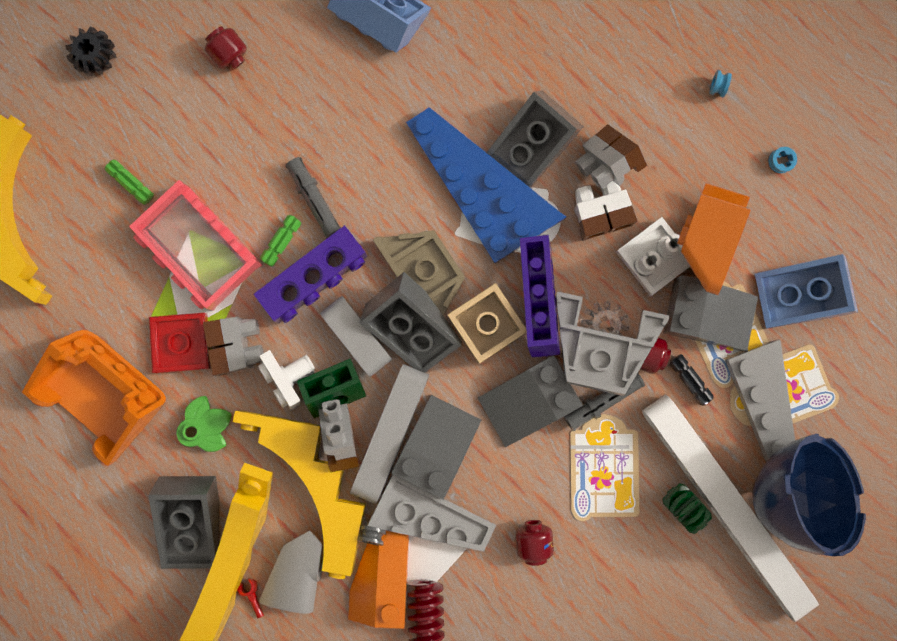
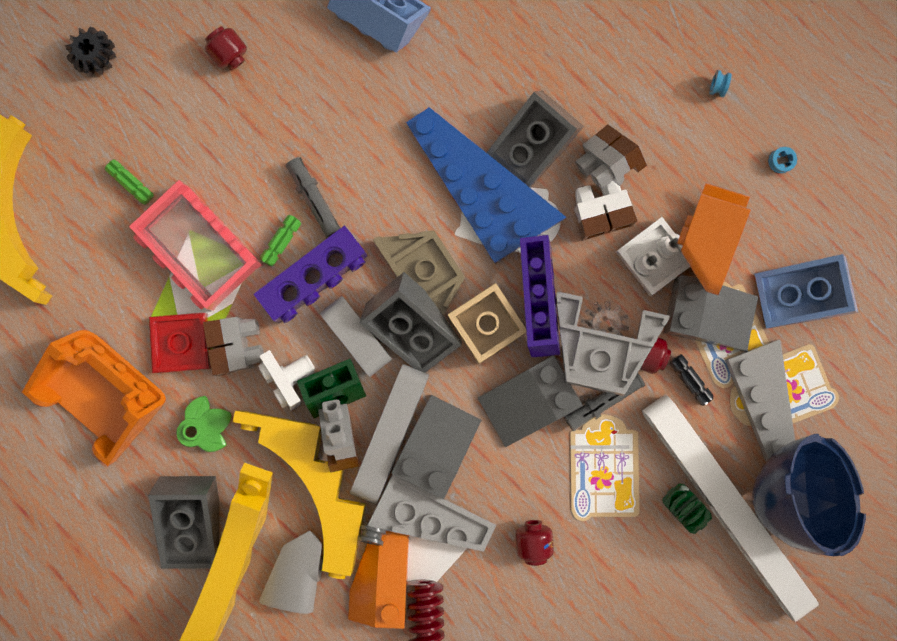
red hand [237,578,264,619] -> none

